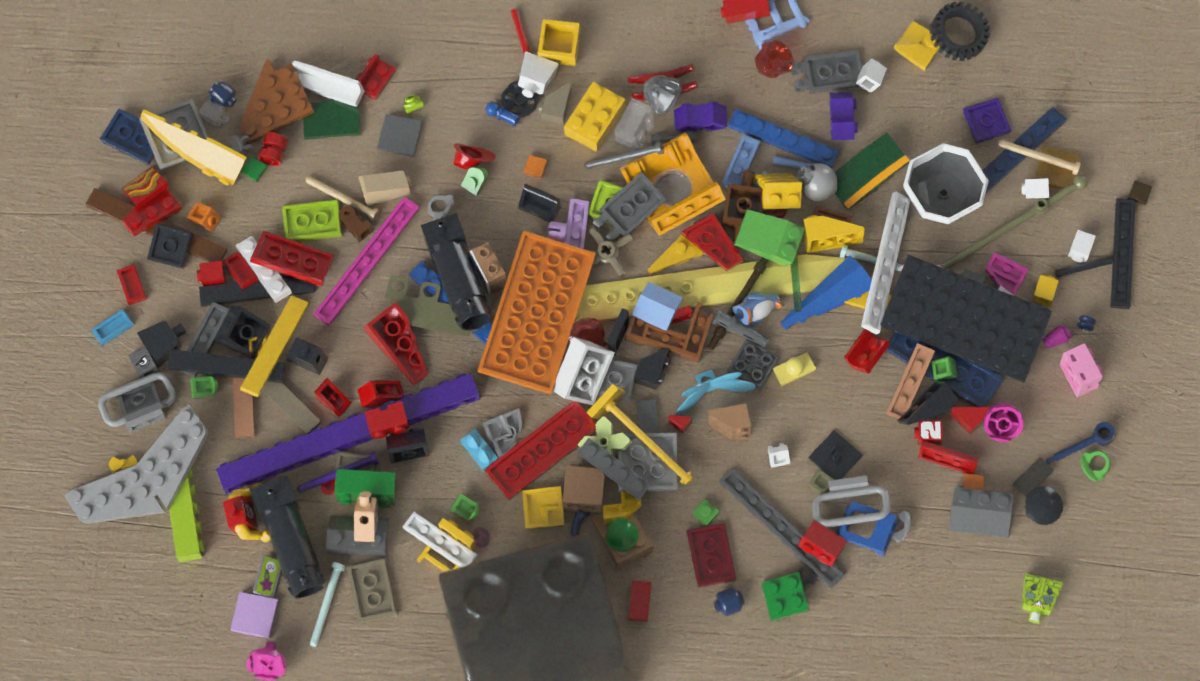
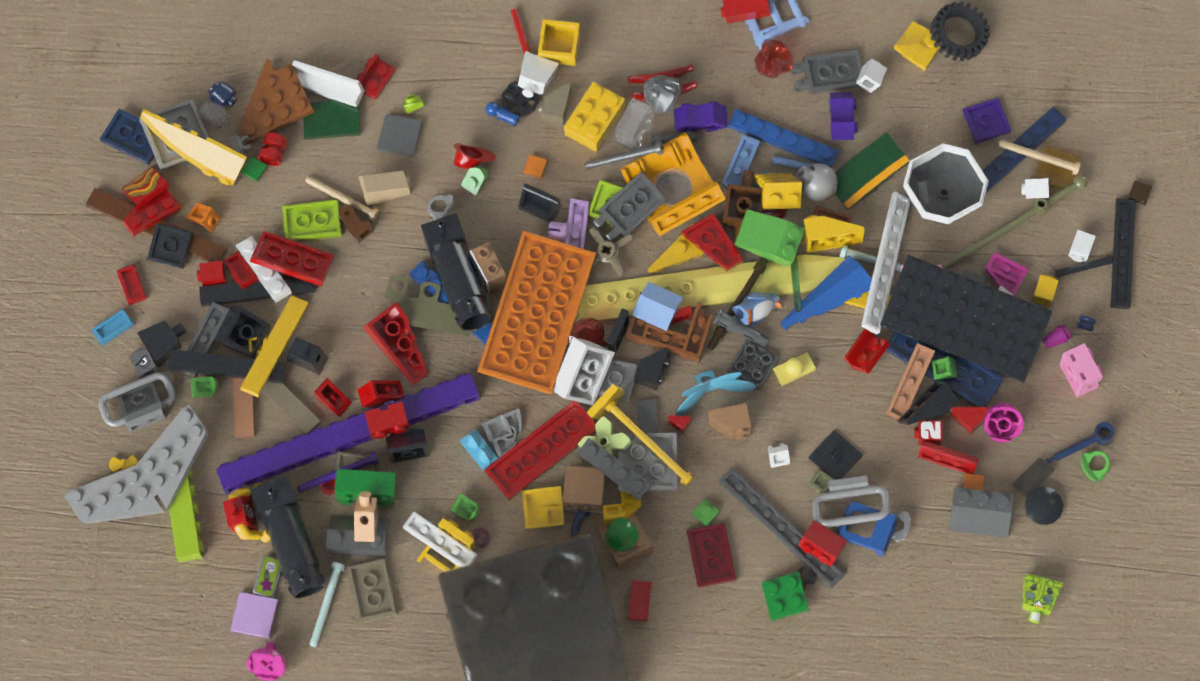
dark pink plate [314,197,420,326] -> none
dark blue head [714,588,744,616] -> none

